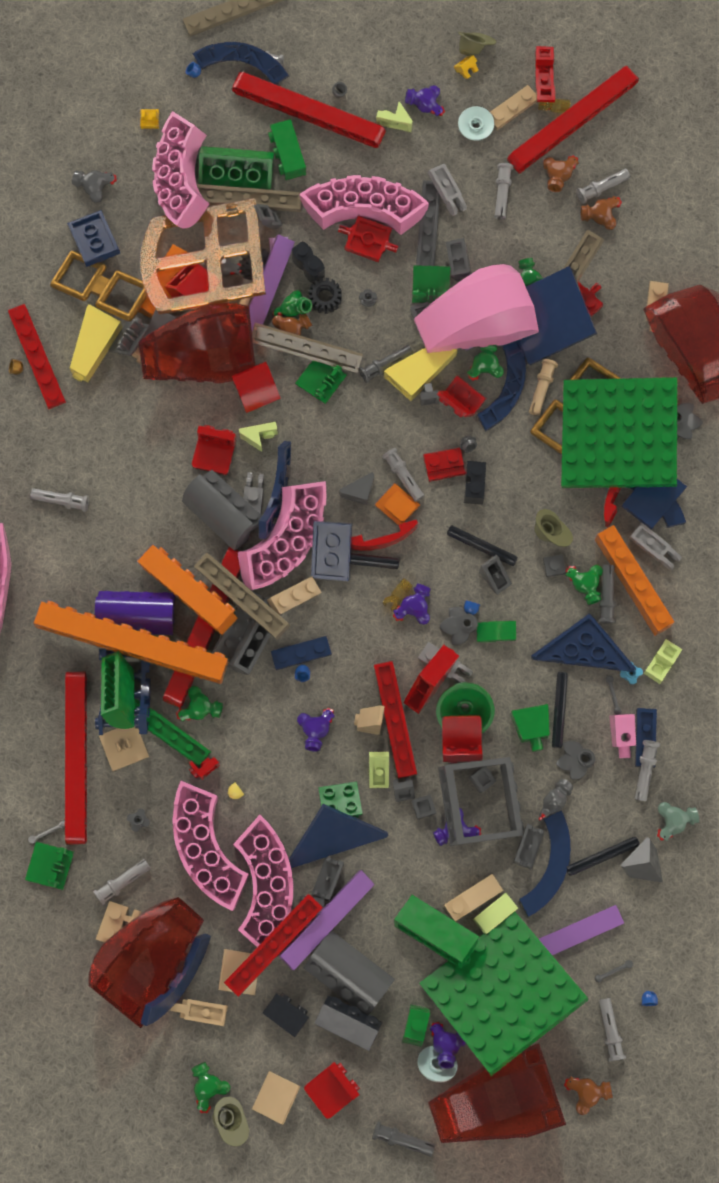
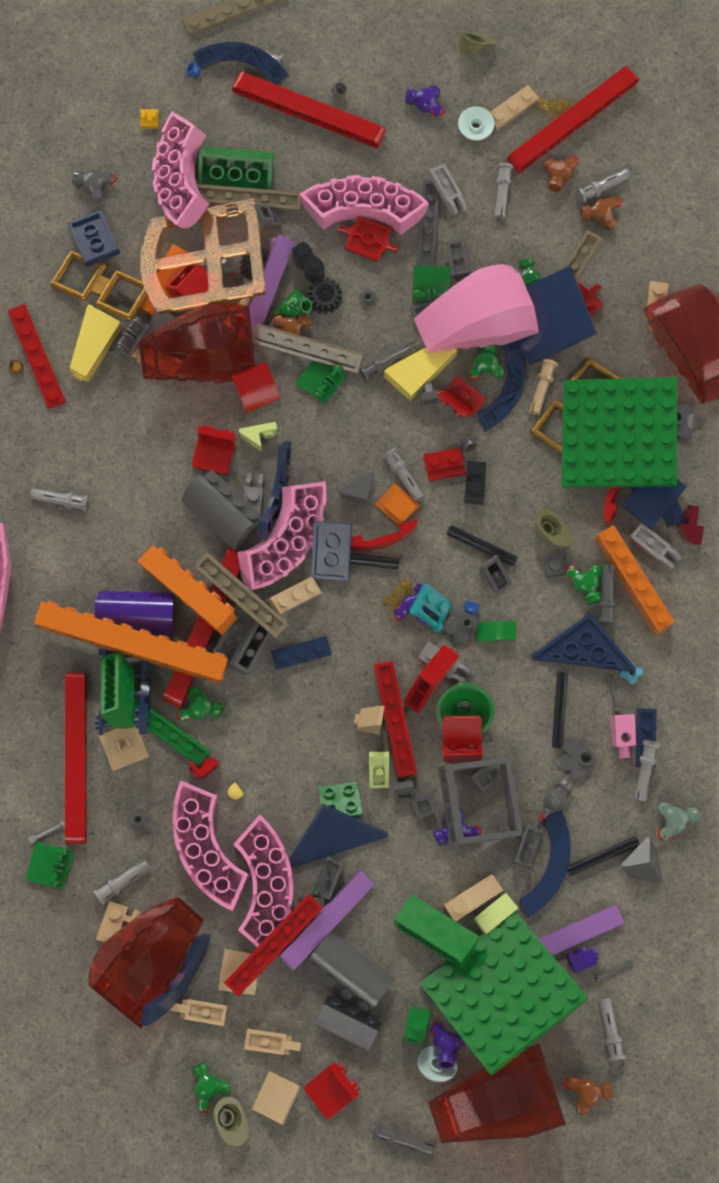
black brick [262,992,309,1037] -> none
green brick [268,119,306,181] -> none
blue hinge [295,665,310,682] -> none
dark purple animal [297,708,335,751] -> none
yellowish green slope [376,102,413,132] -> none
yellow tile [454,55,478,79] -> none
green torso [510,704,550,752] -> none
red slope [535,46,555,103] -> none
blue hinge [641,991,658,1006] -> none
yellowish green slope [644,639,682,684] -> none
none -> tan hinge [244,1029,302,1055]
none -> teal plate [410,584,452,633]
none -> dark purple brick [566,947,599,973]
none -> dark red brick [677,505,704,545]

